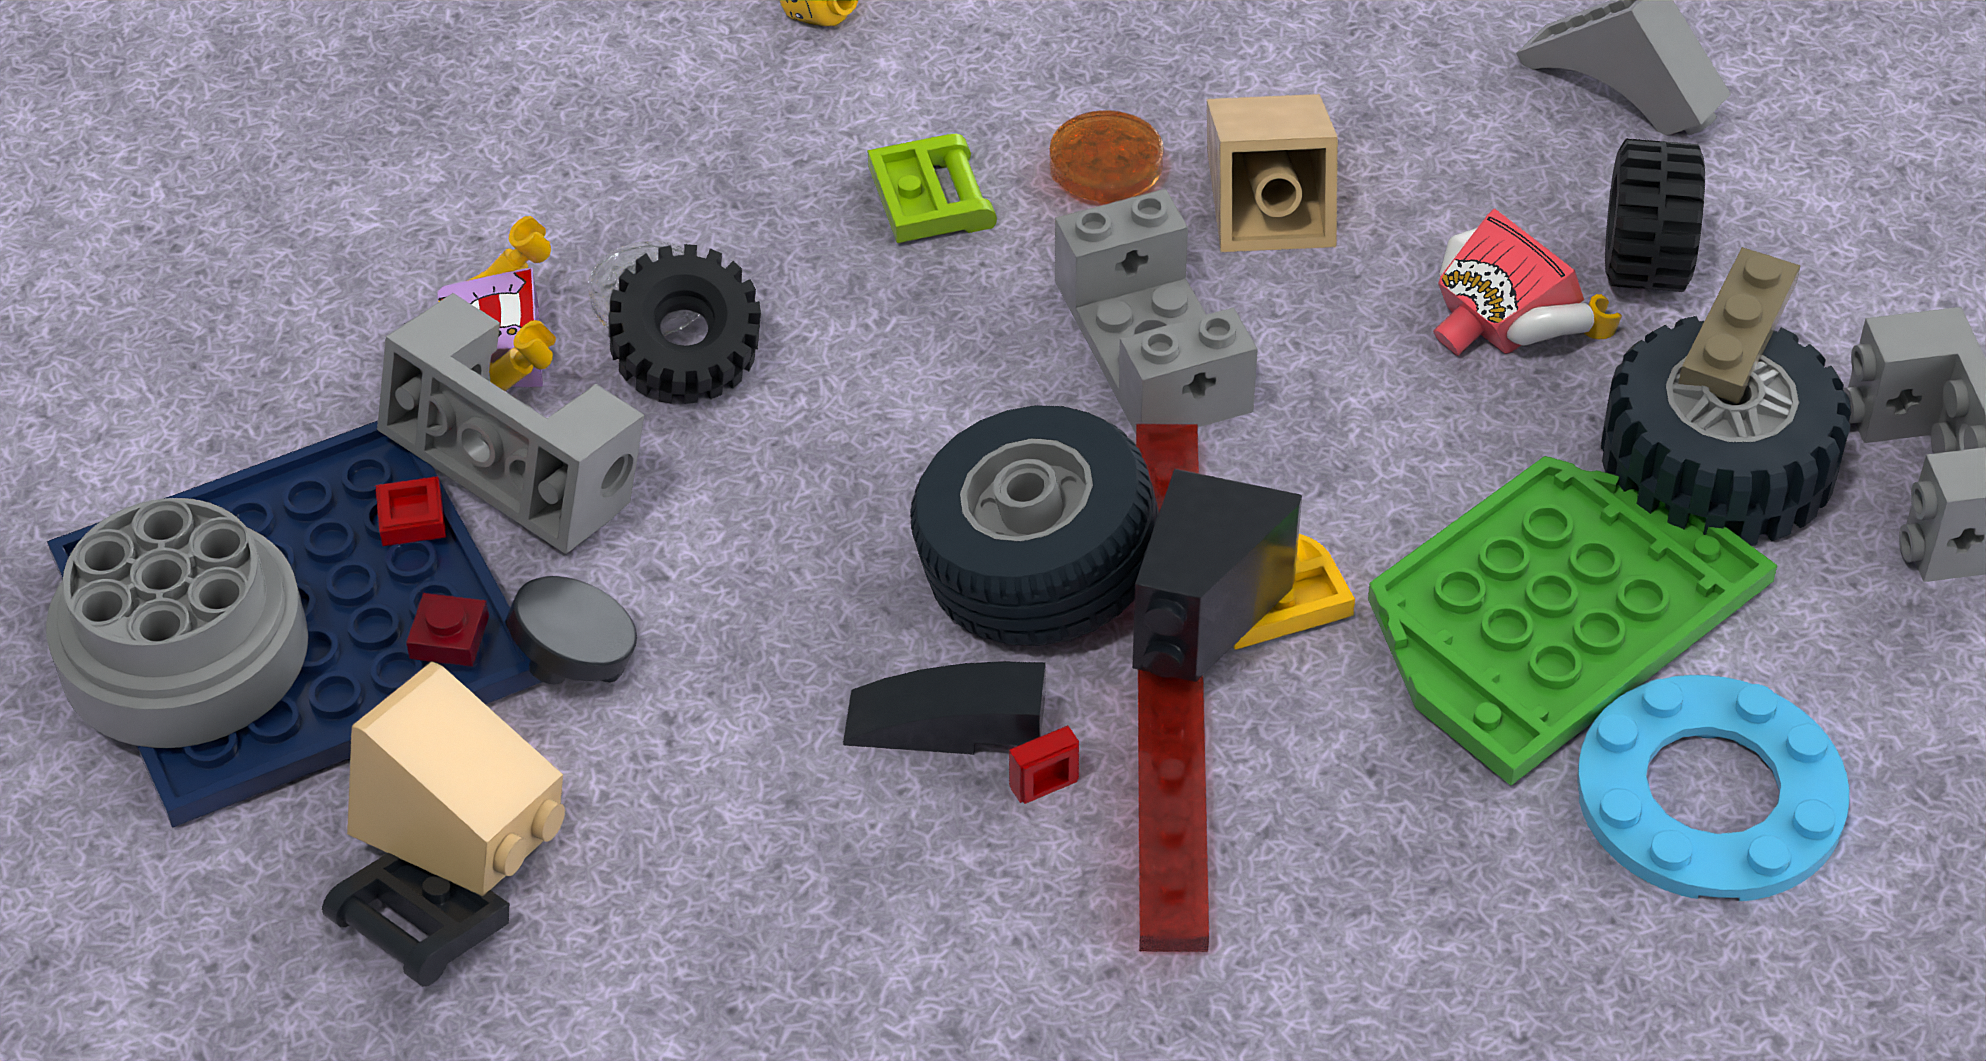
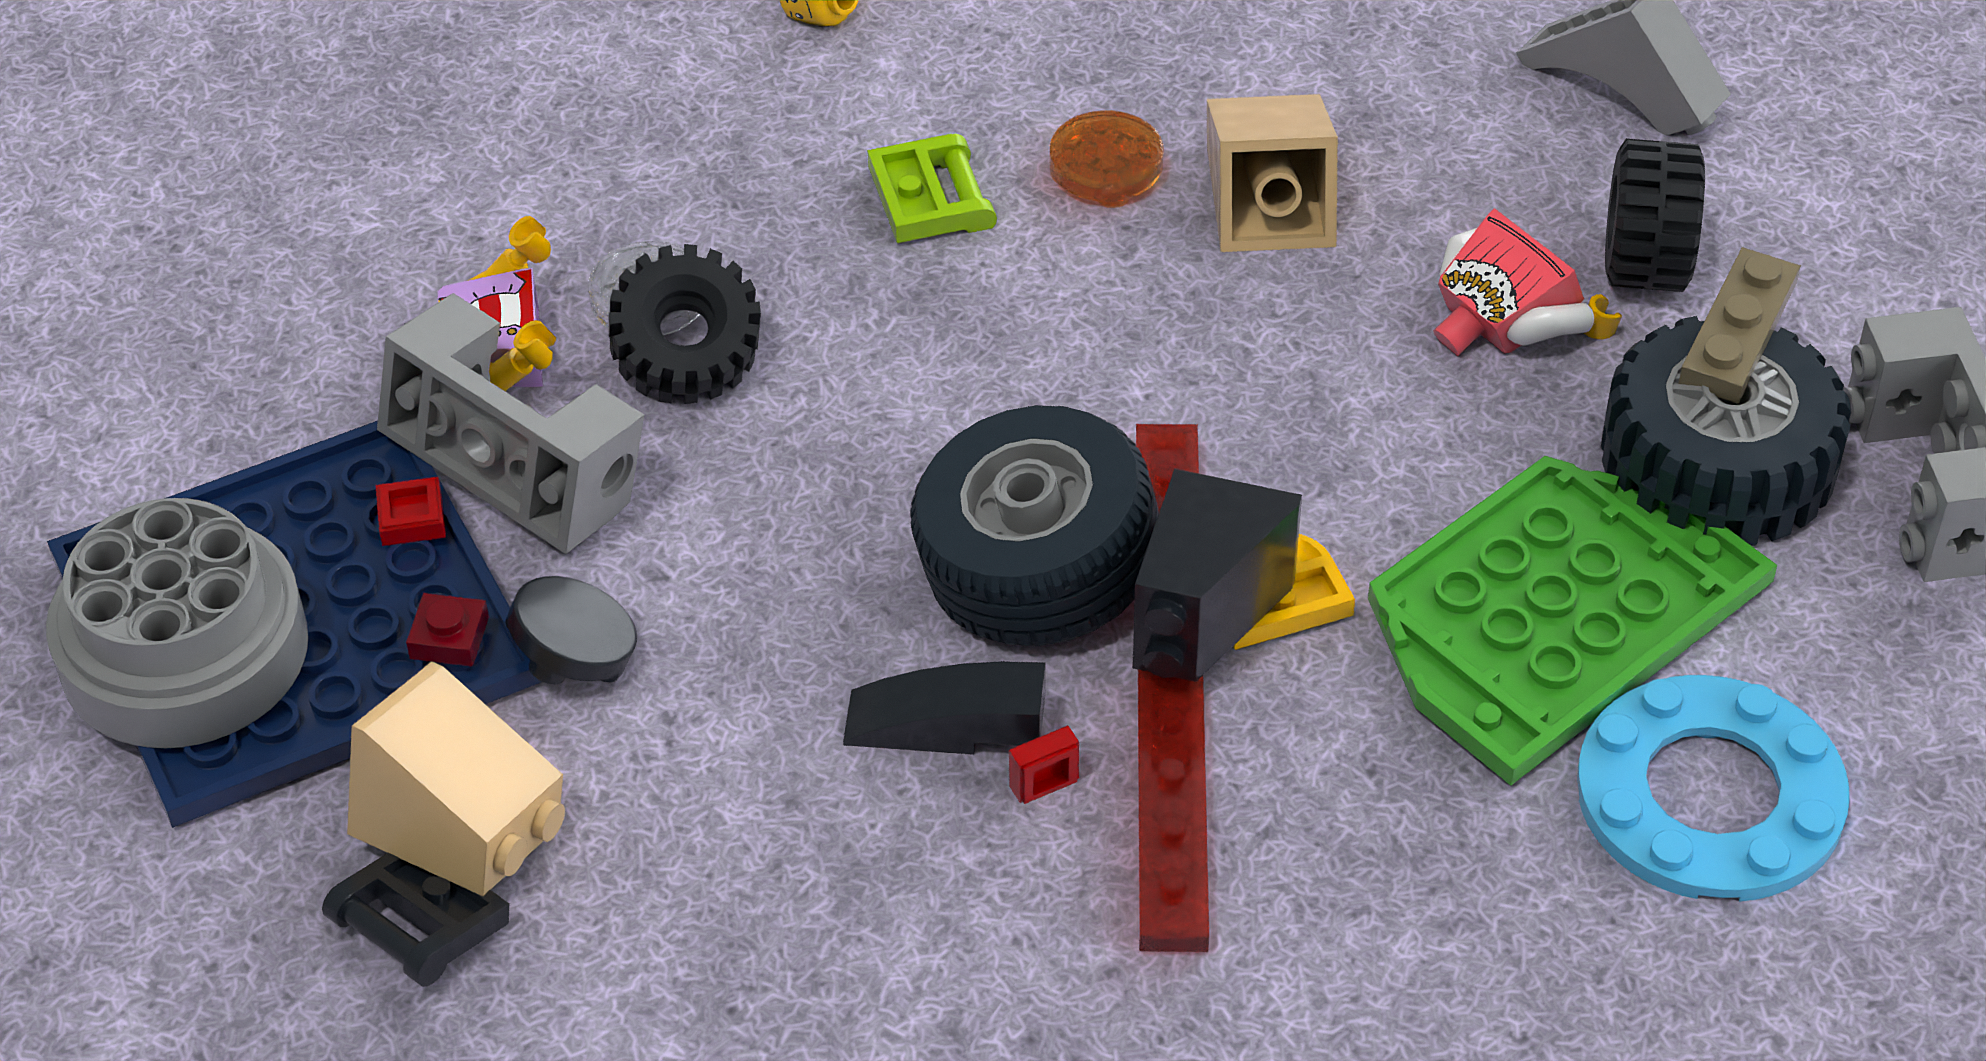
light grey plate [1055,189,1258,443] -> none

